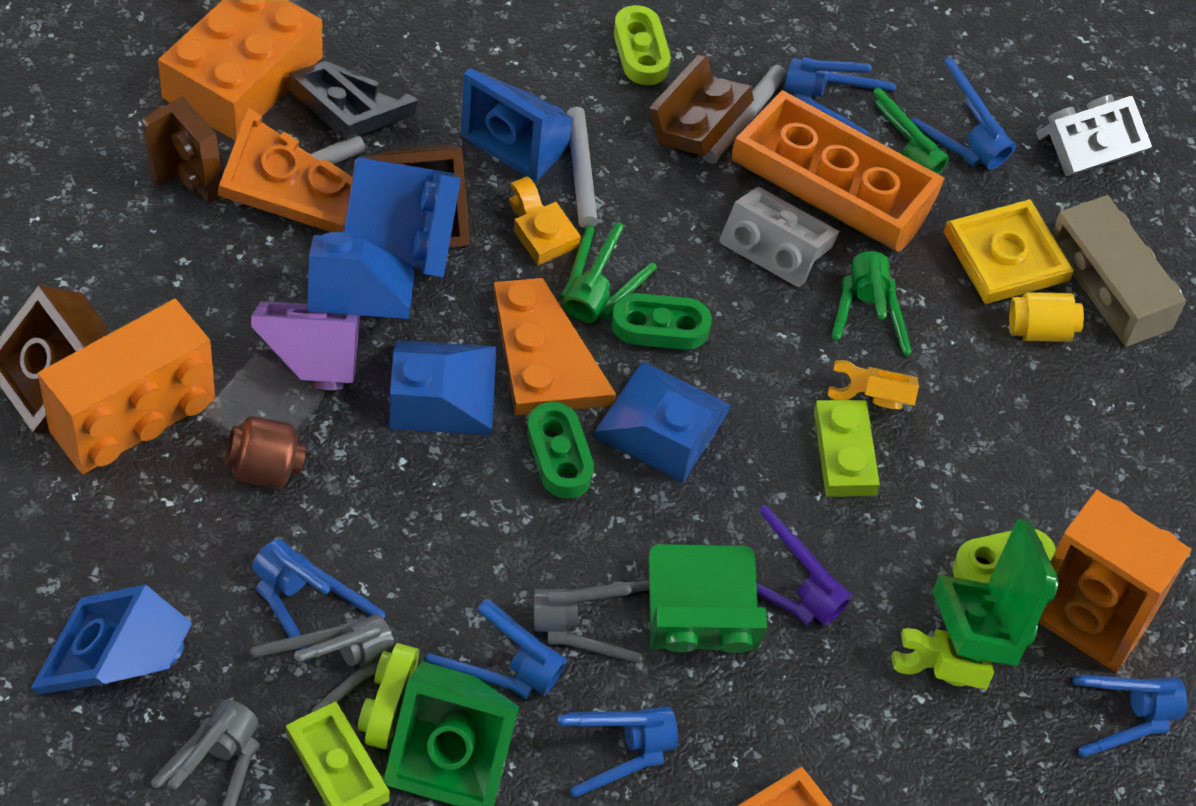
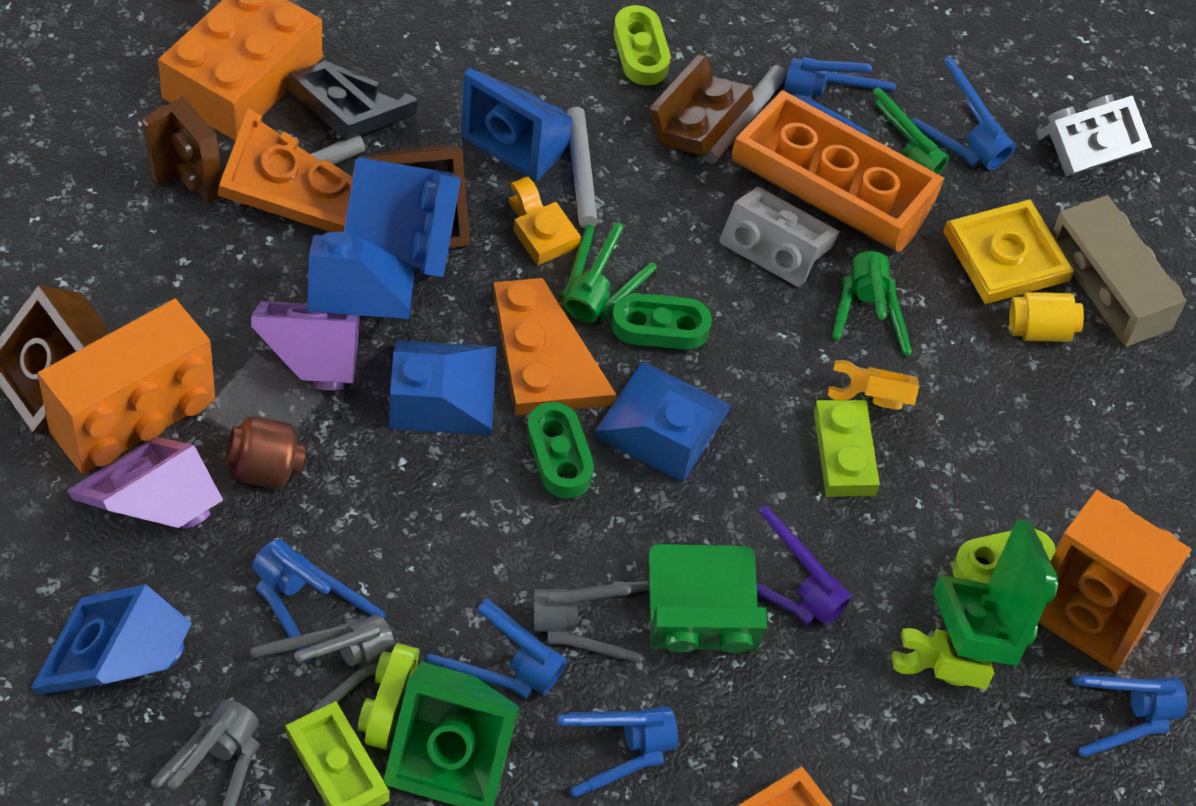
none -> slope [67,437,223,529]

